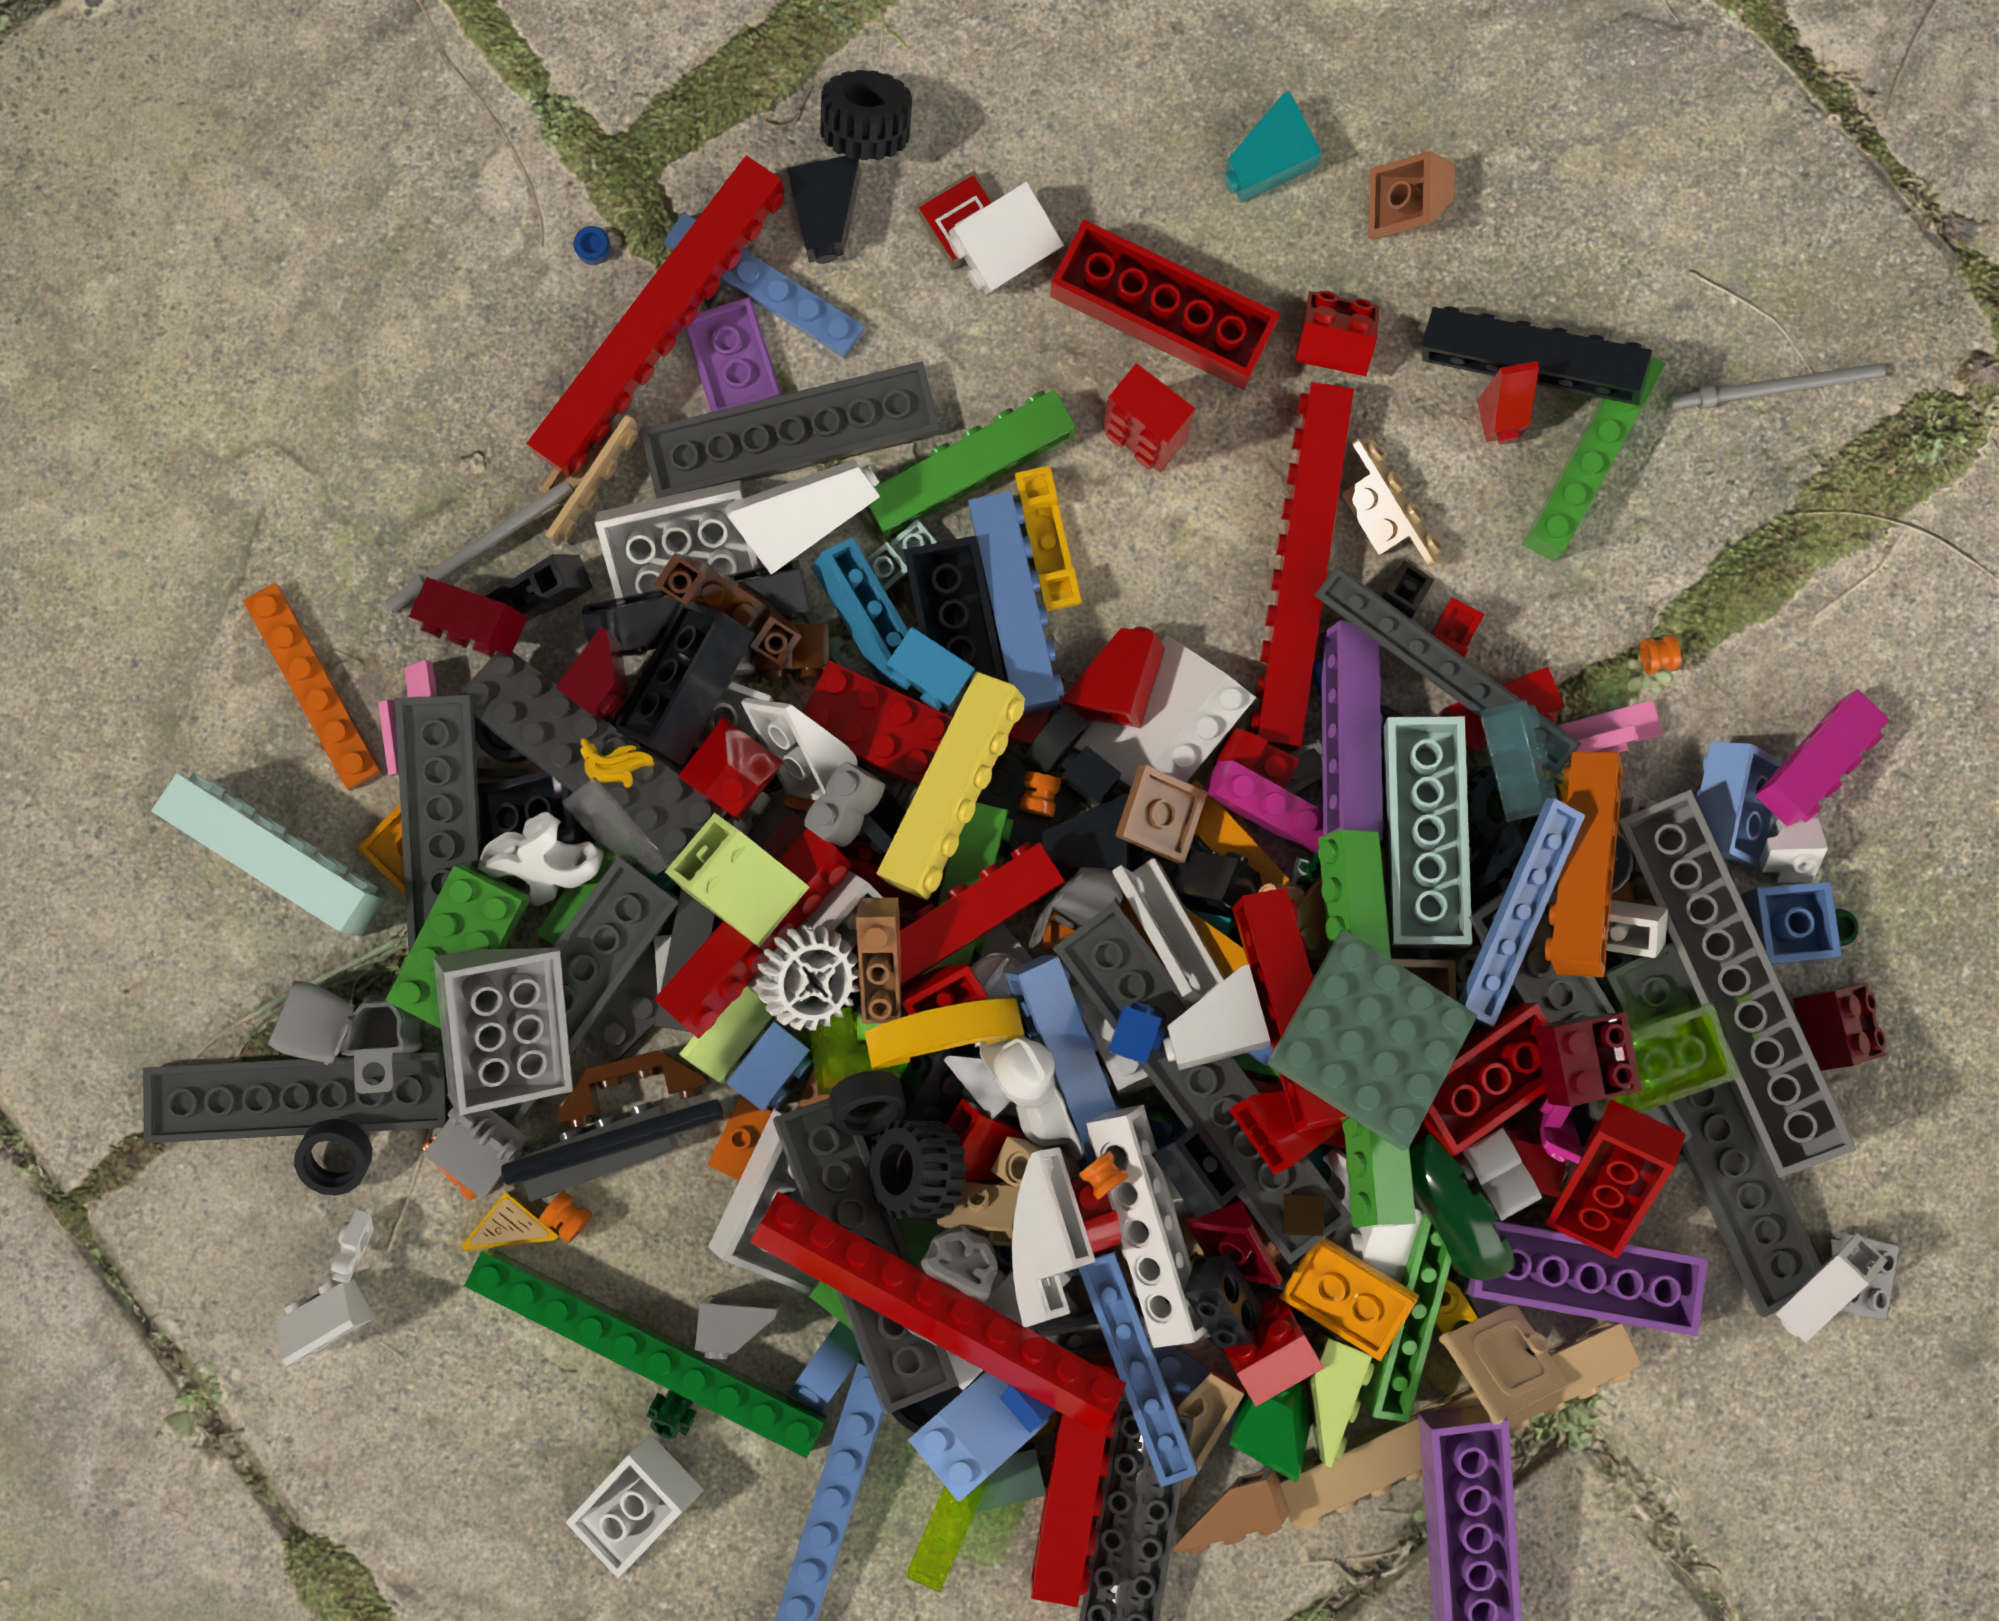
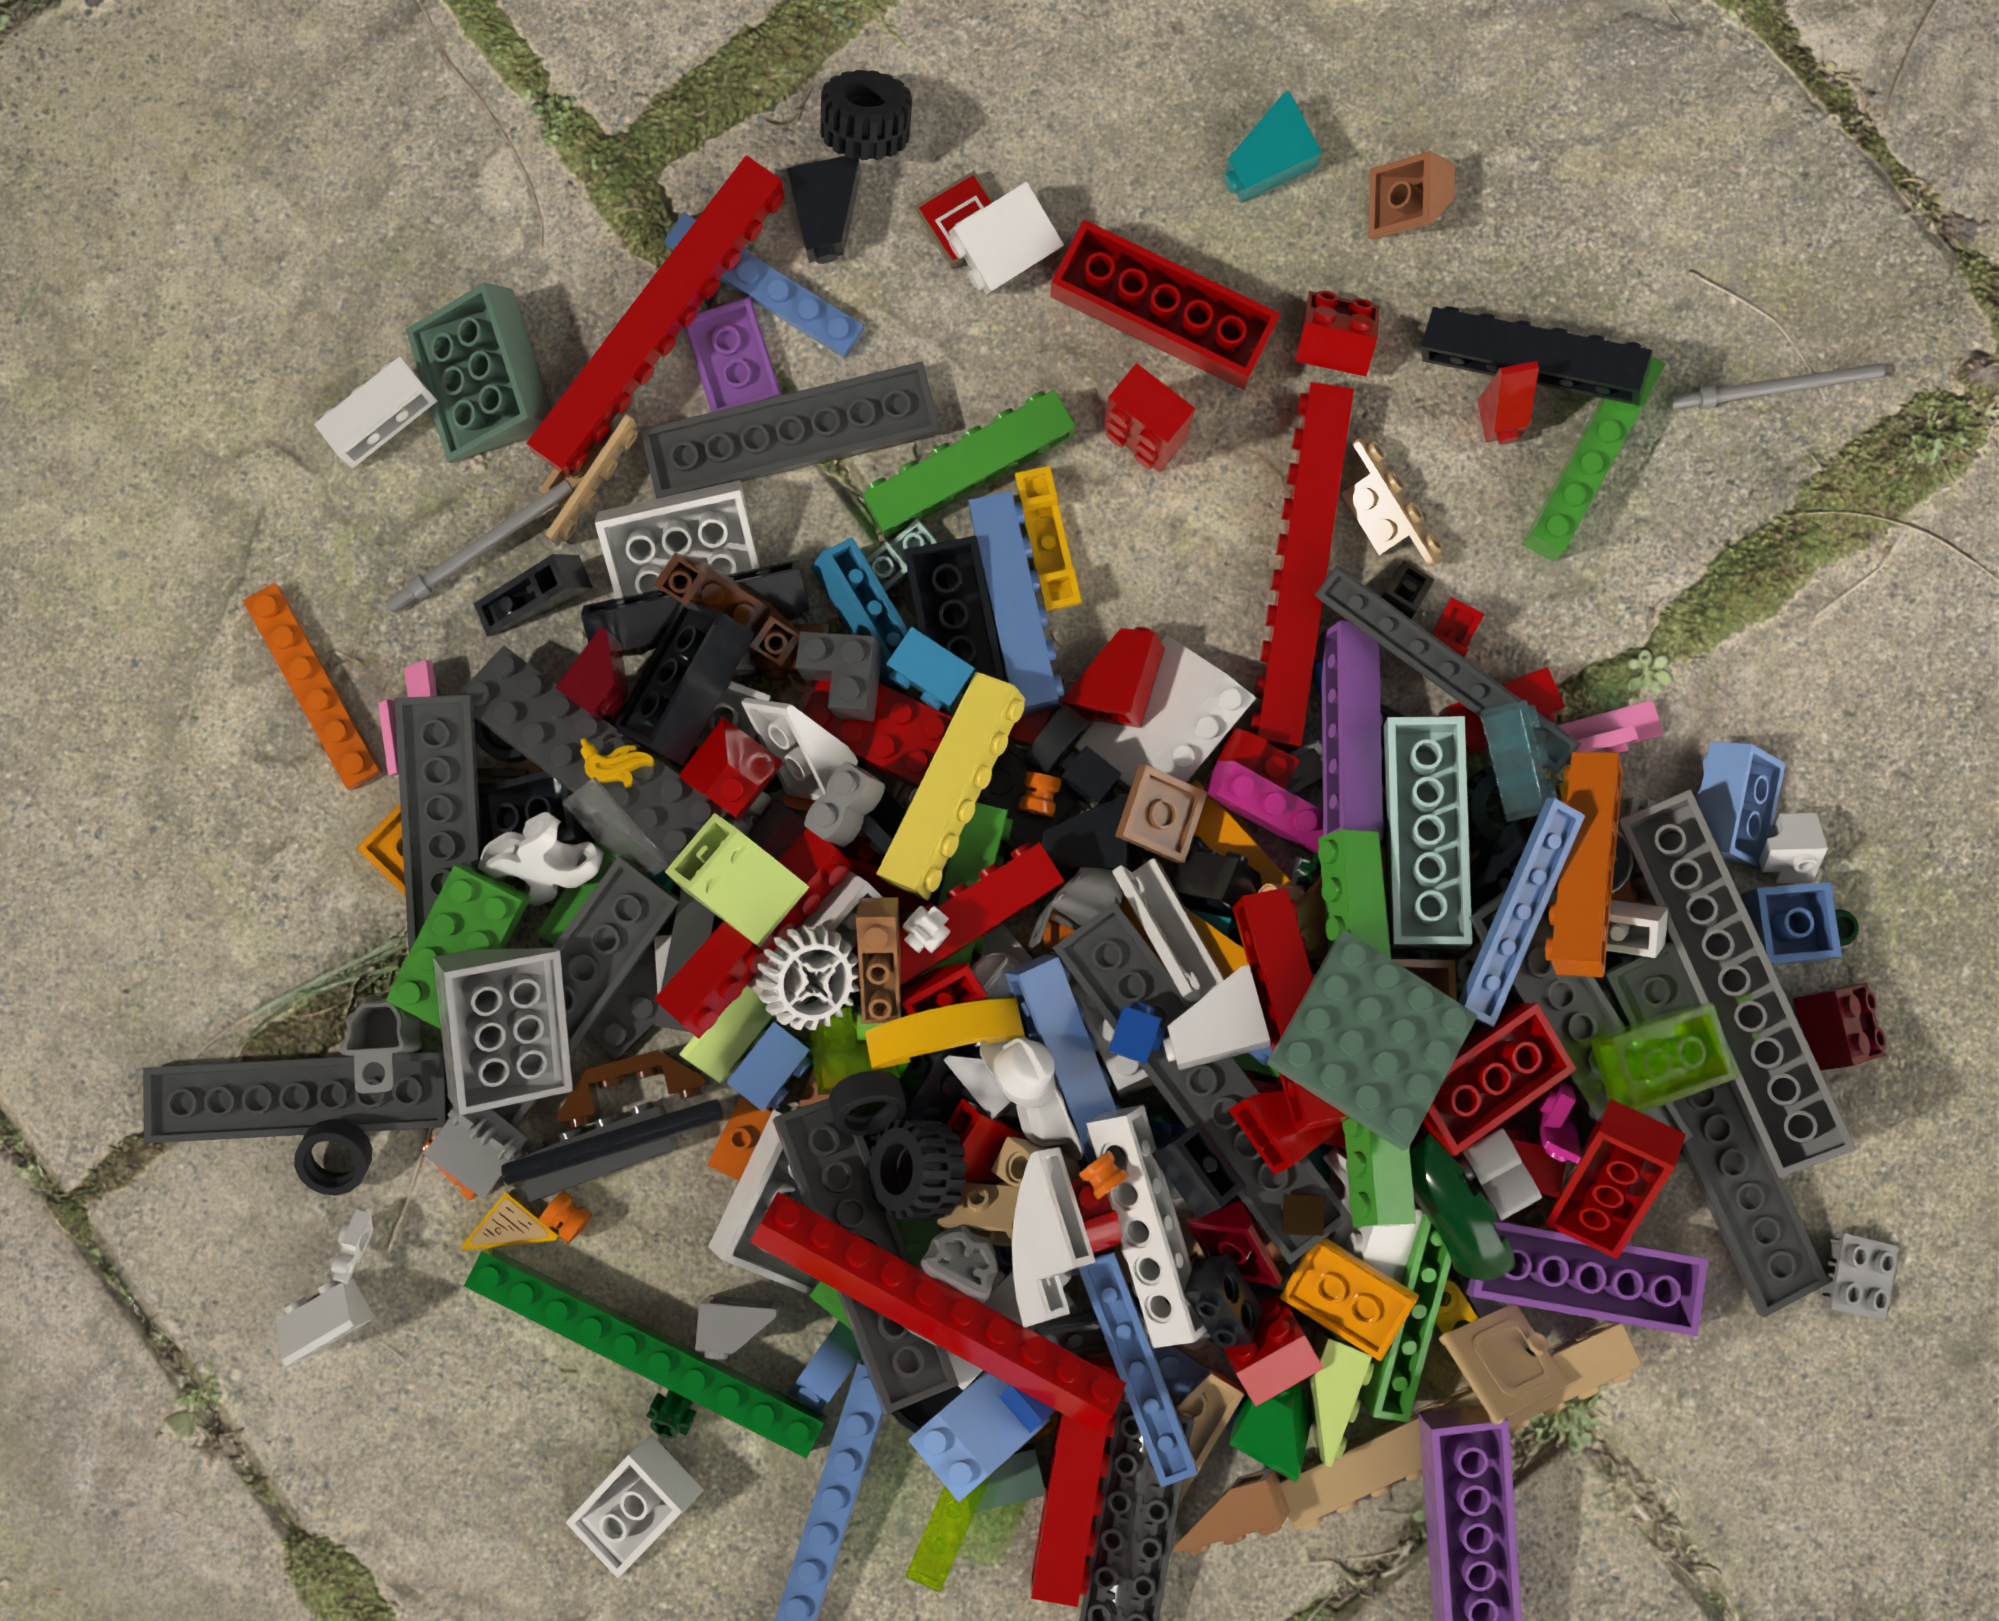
light aqua brick [151,773,386,936] -> none
light grey piece [268,981,355,1065] -> none
dark red brick [408,577,528,658] -> none
blue tile [573,226,611,265] -> none
white slope [725,459,880,574] -> none
dark red slope [1534,1012,1642,1107] -> none
orange wheel [1640,634,1681,675] -> none
dark pink brick [1755,689,1890,827] -> none
white slope [1776,1232,1888,1343] -> none
none -> white brick [314,356,438,469]
none -> sand green slope [405,282,552,463]
none -> dark grey brick [795,631,883,721]
none -> white gear [902,906,951,953]

